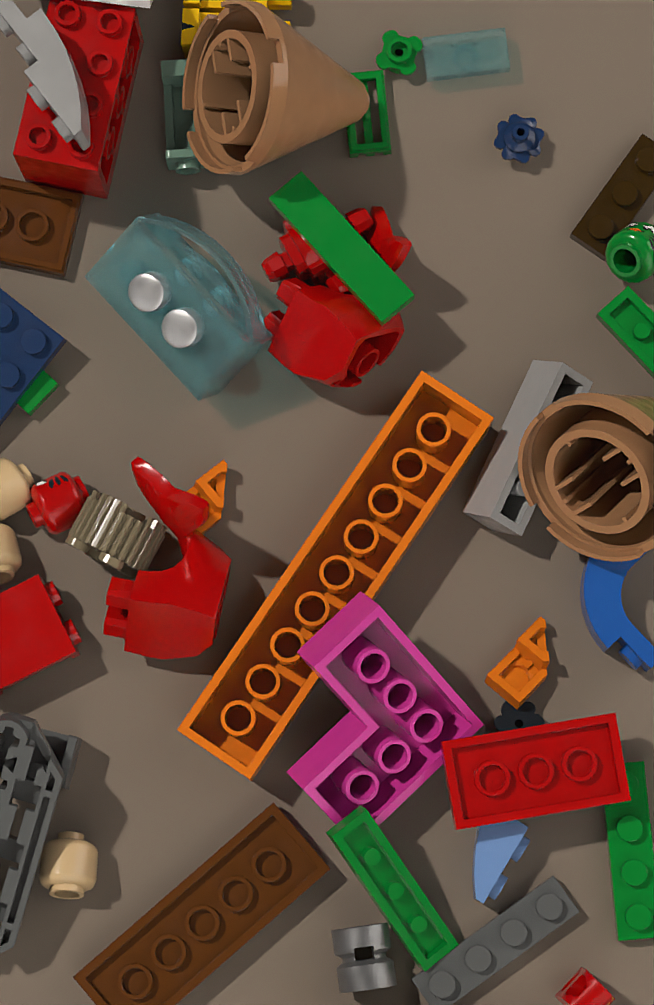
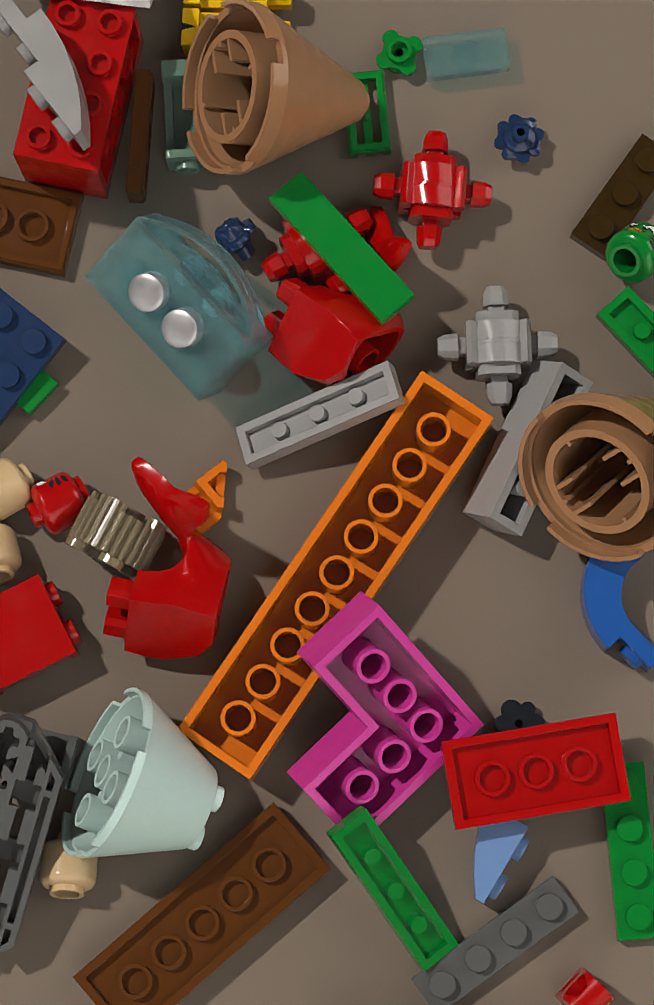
flat silver wheel [331,923,397,993] -> none
orange slope [485,616,550,709] -> none
none -> light aqua cone [61,687,225,859]
none -> reddish brown tile [126,69,156,204]
none -> dark blue plant [213,217,256,261]
none -> light grey plate [236,360,405,470]
none -> red piece [372,131,492,250]
none -> light grey piece [437,286,558,406]

